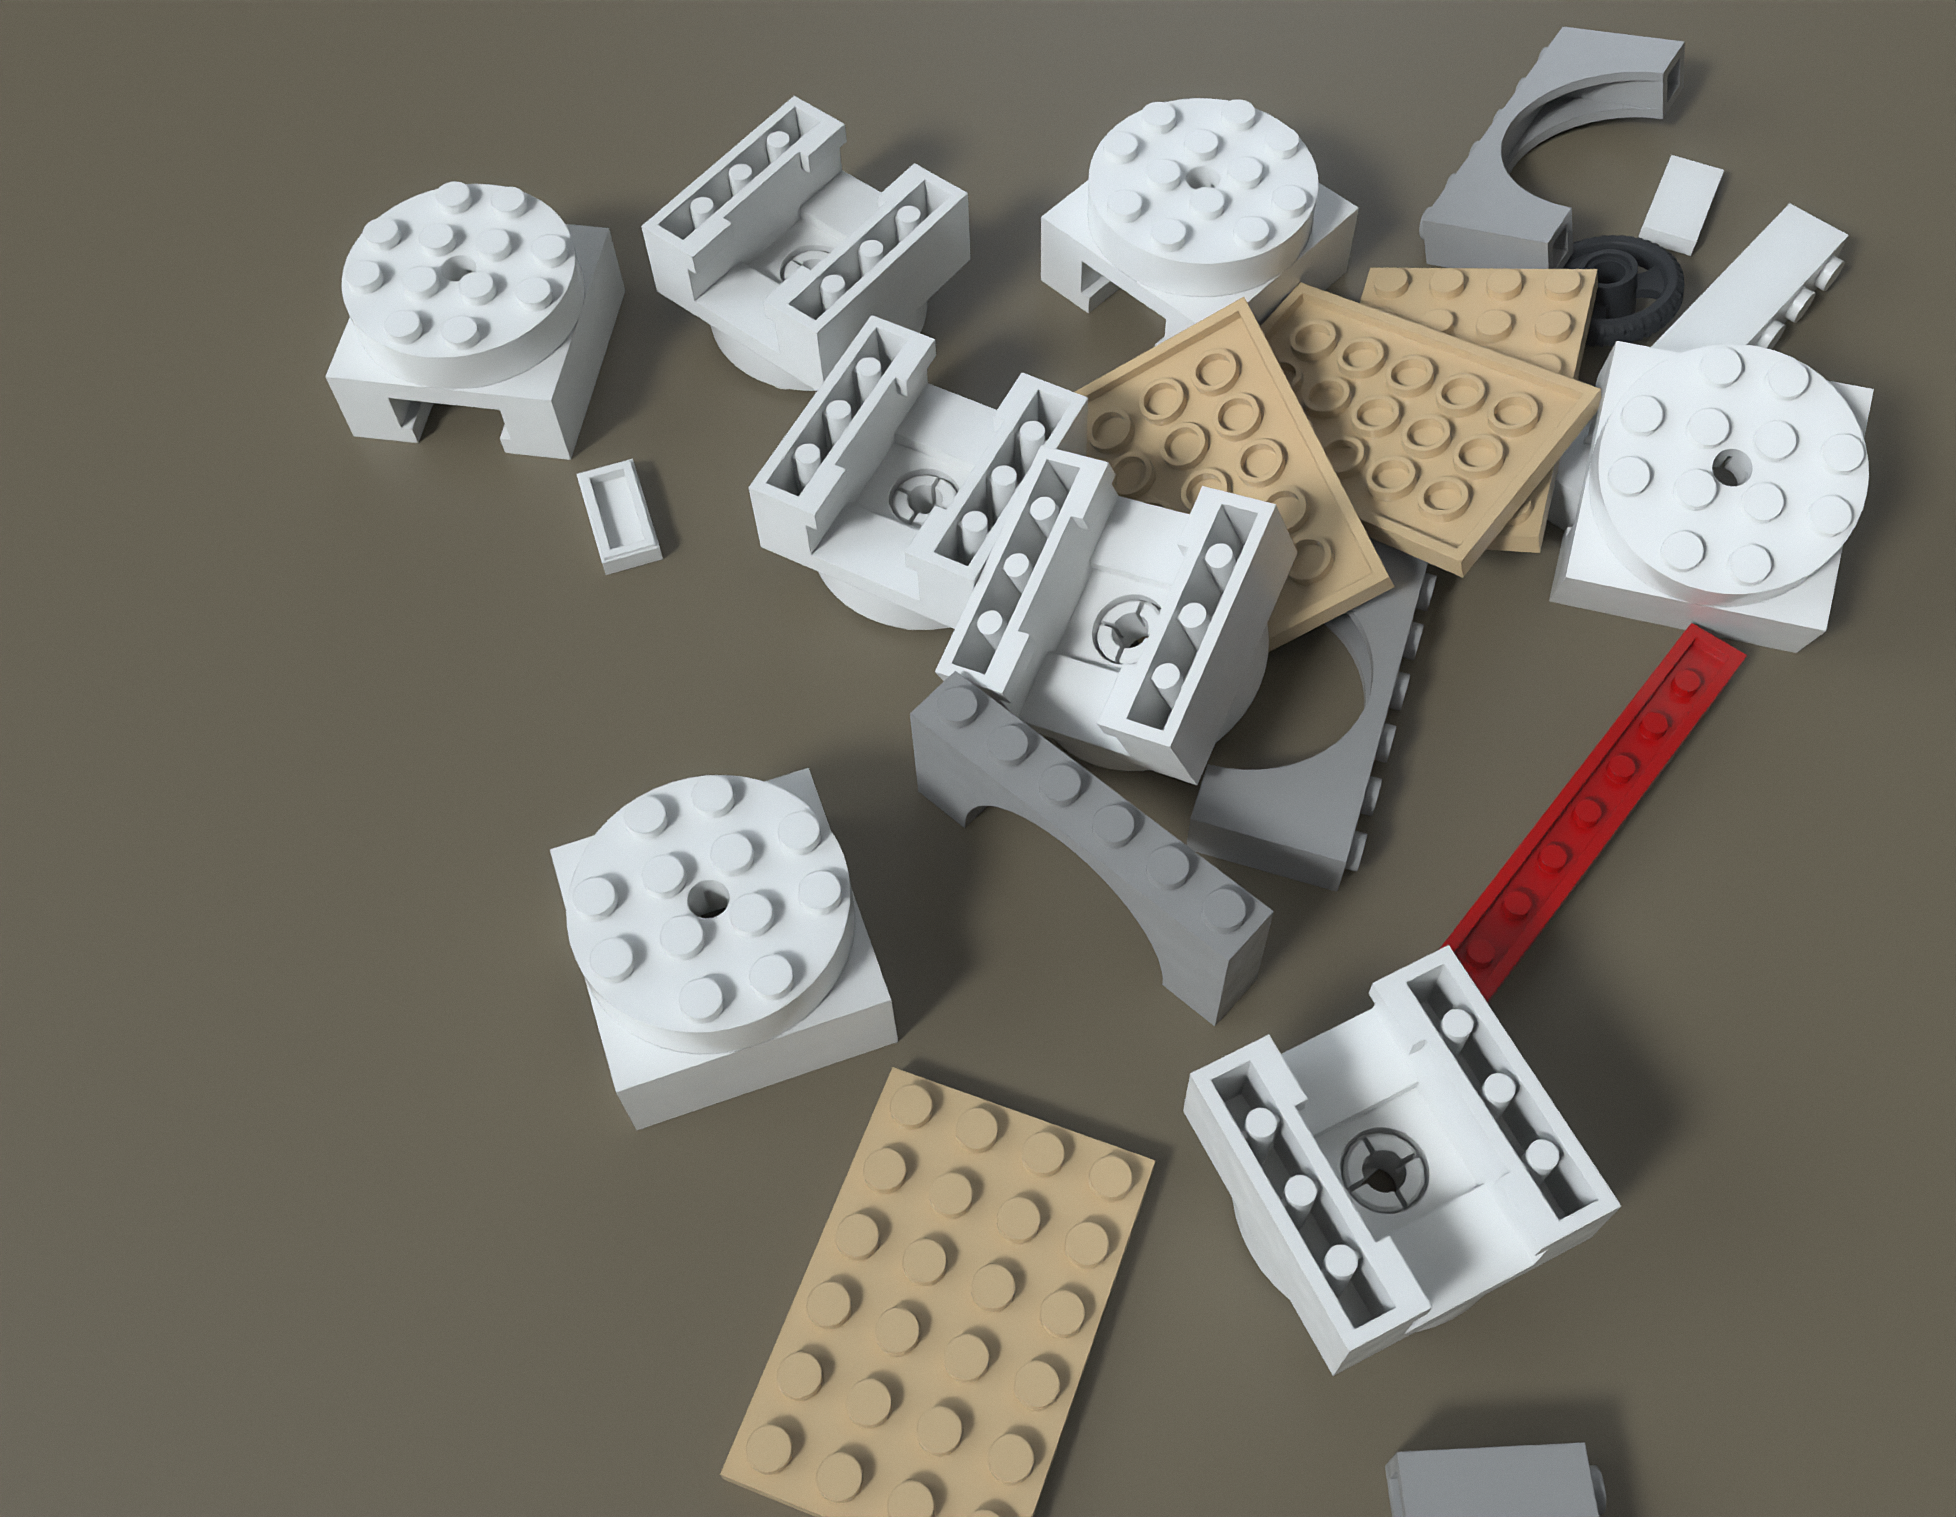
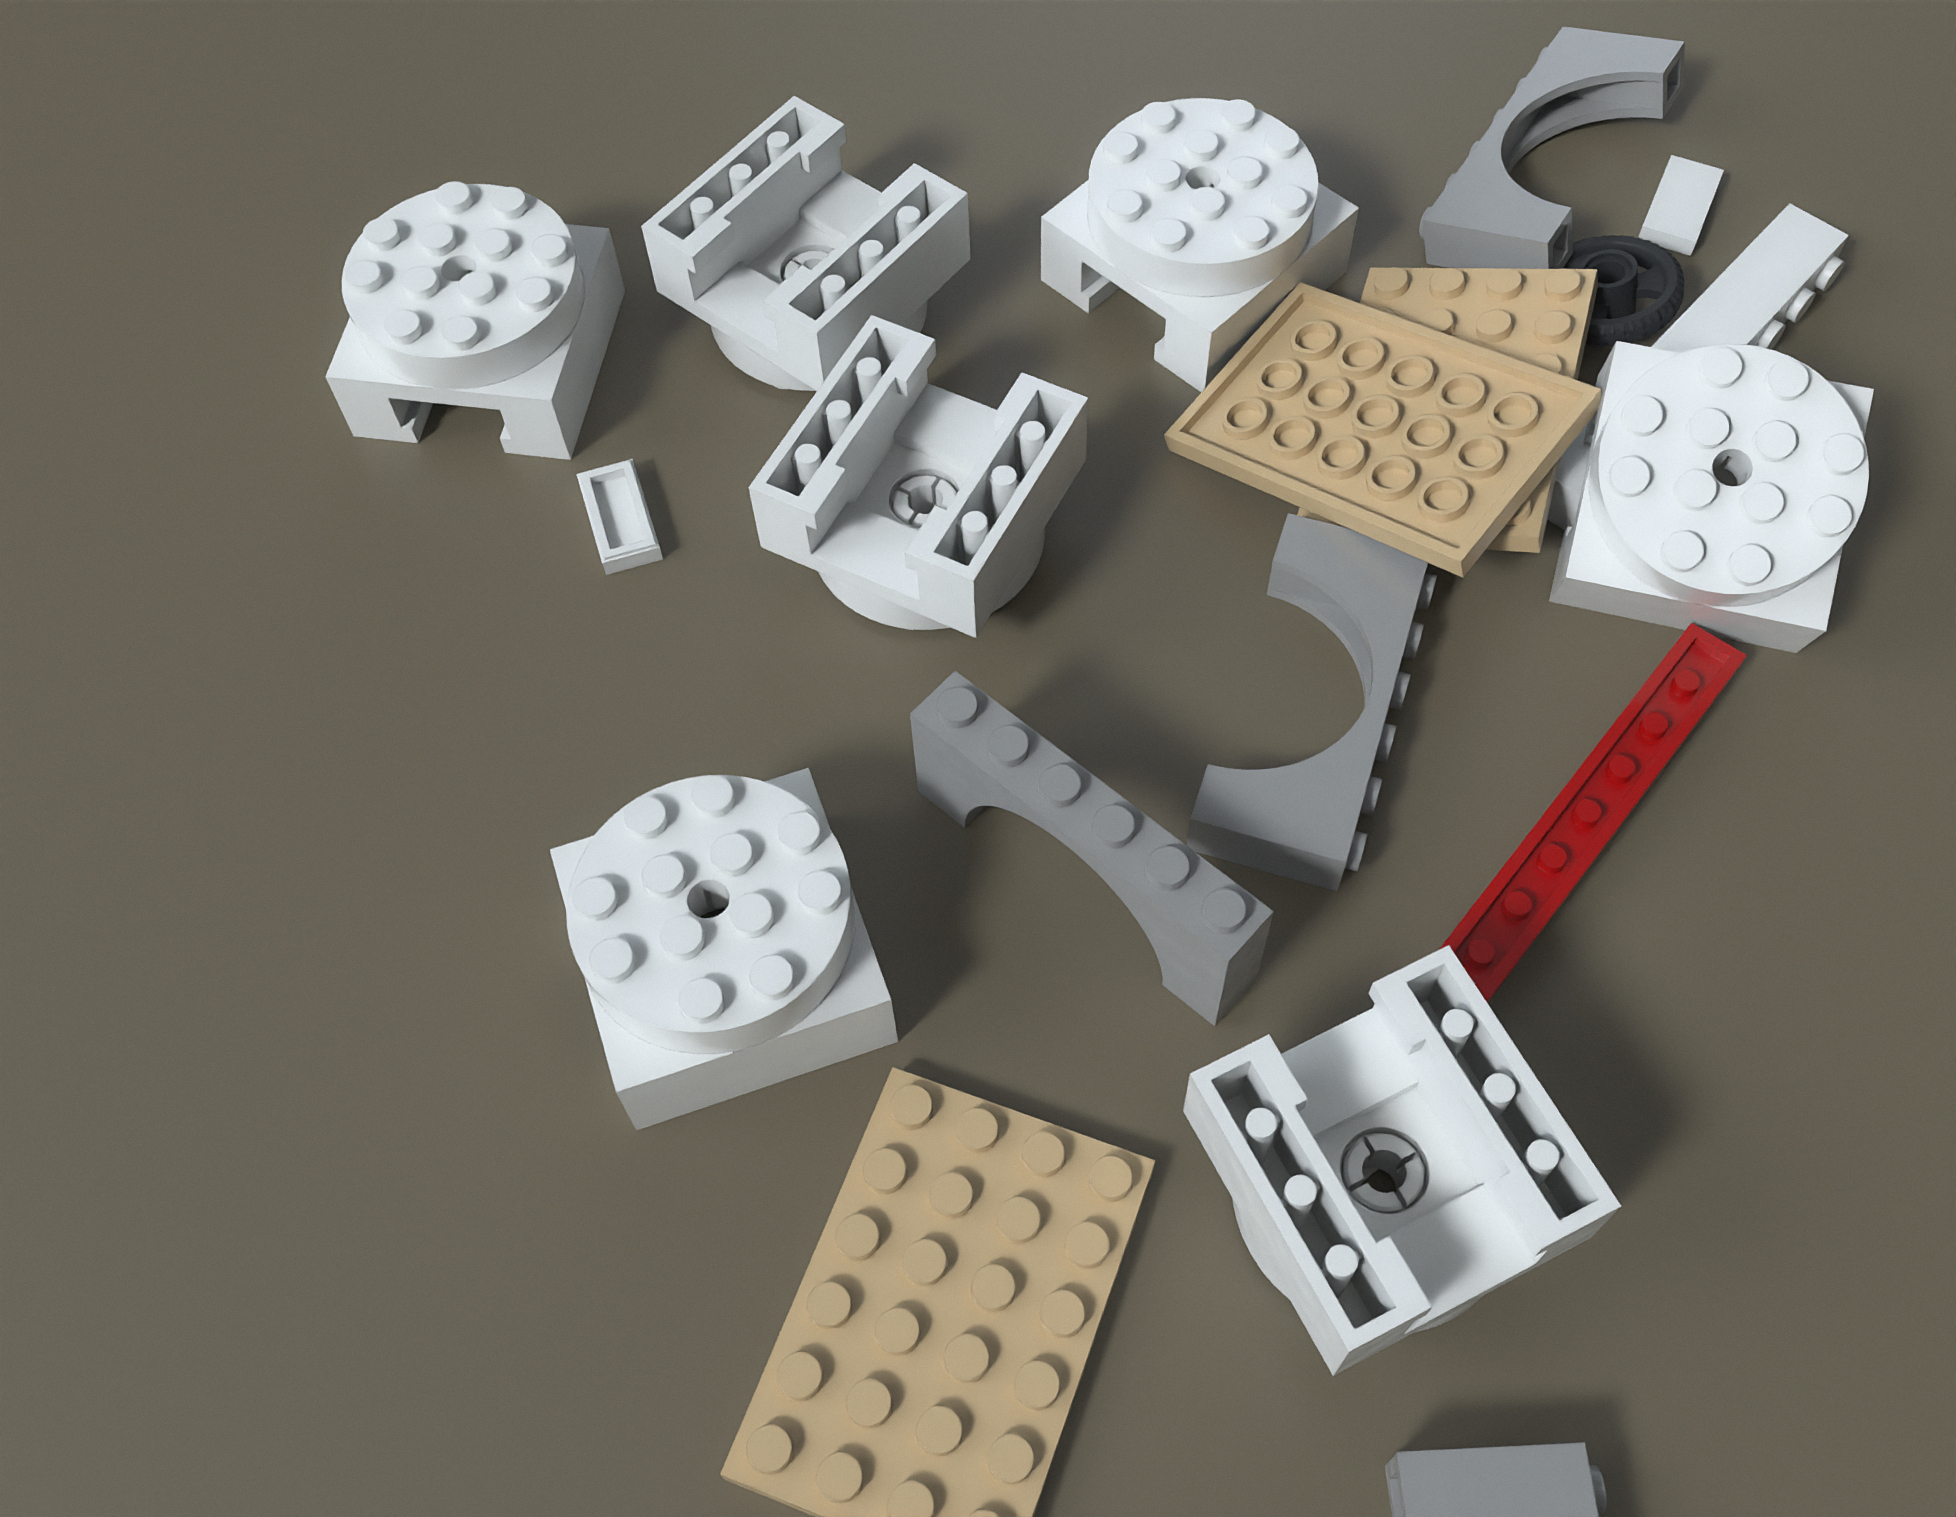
white piece [935,445,1297,785] -> none
tan plate [1075,297,1395,652] -> none

